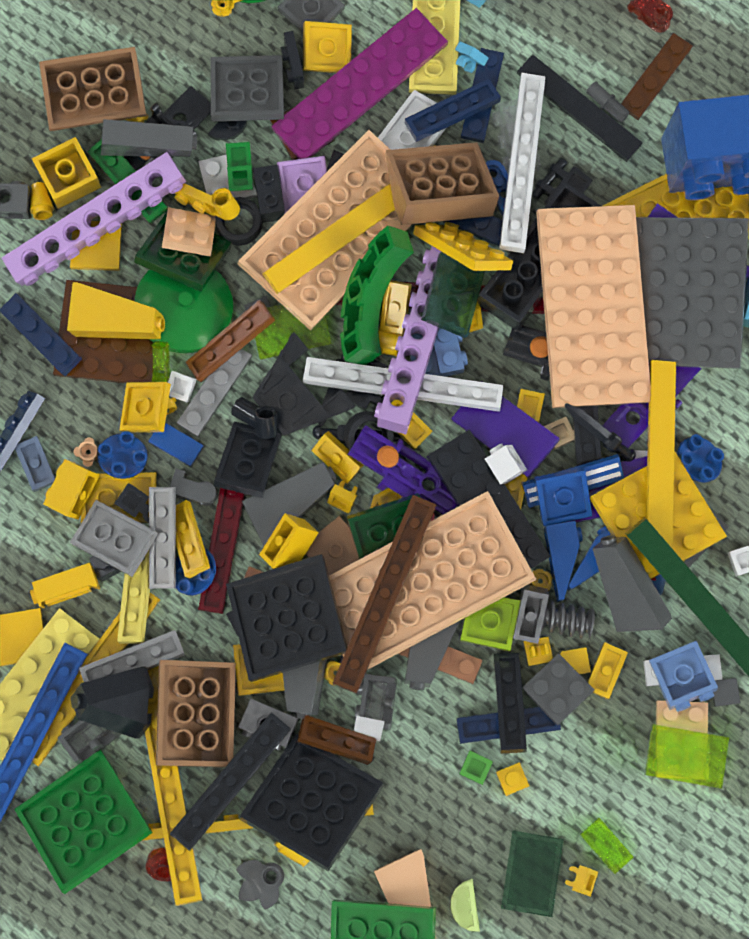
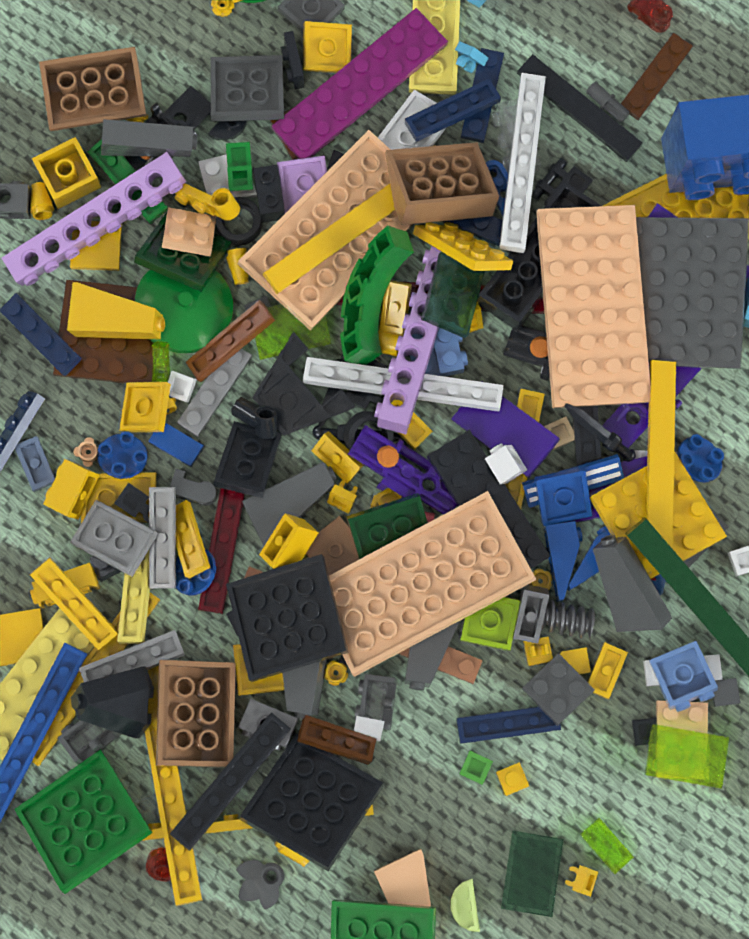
reddish brown plate [333,495,437,694] -> none
black plate [493,653,527,754] -> none
none -> yellow plate [30,557,118,651]
none -> yellow cone [226,248,249,285]
none -> black tile [632,717,657,746]

